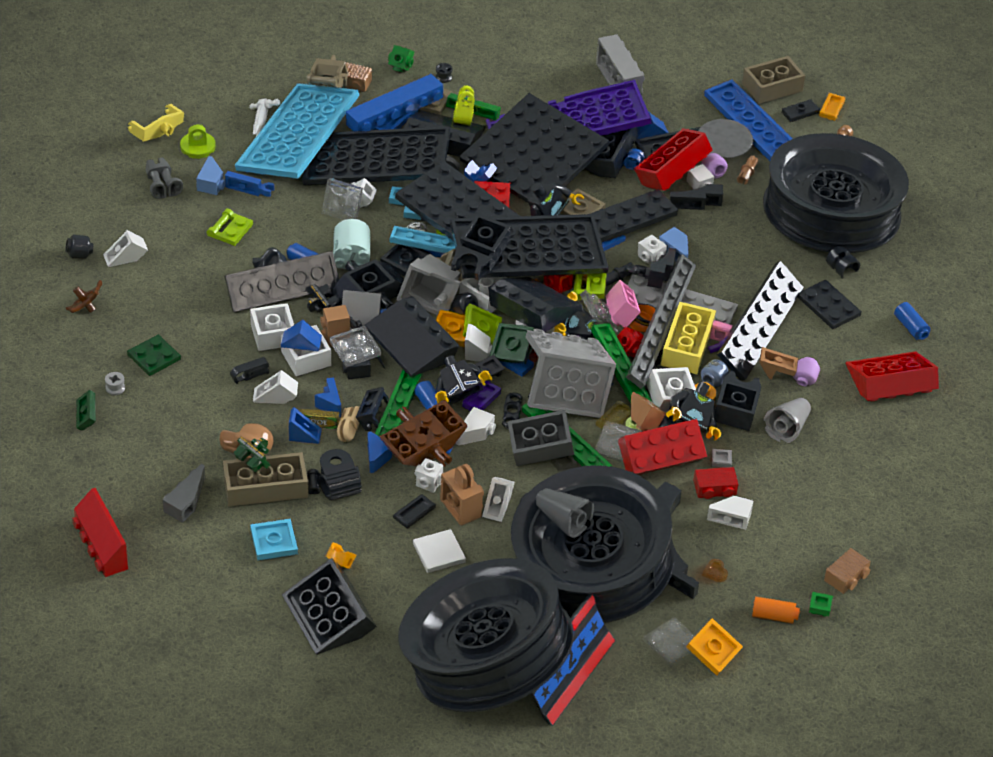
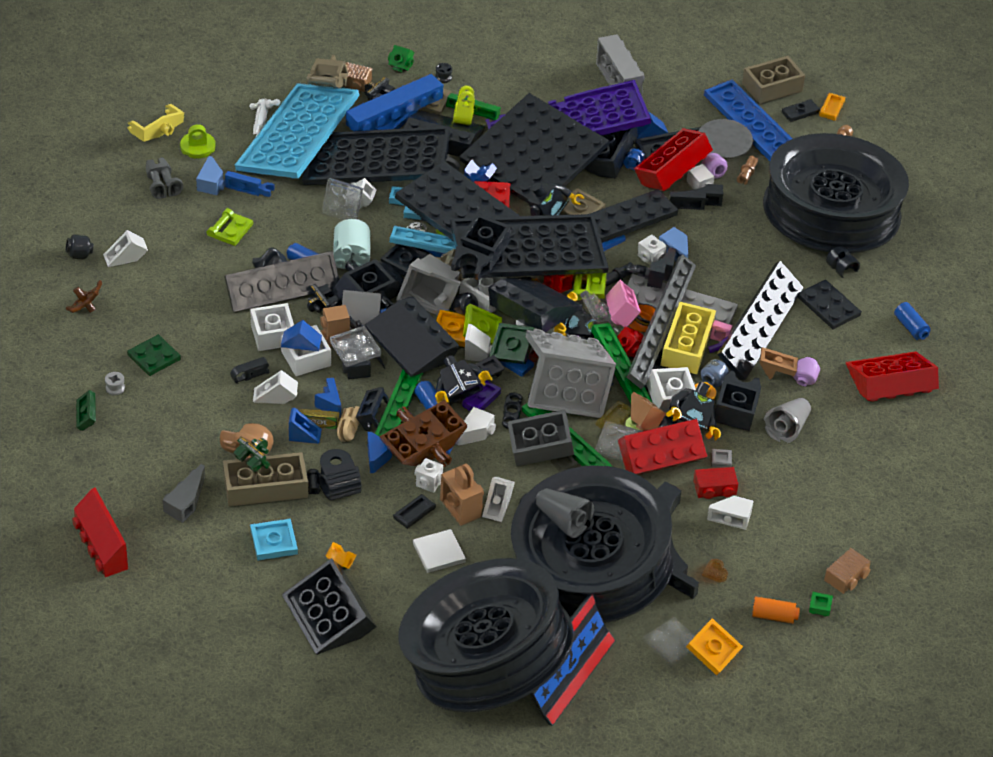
none -> black hips [364,77,395,101]

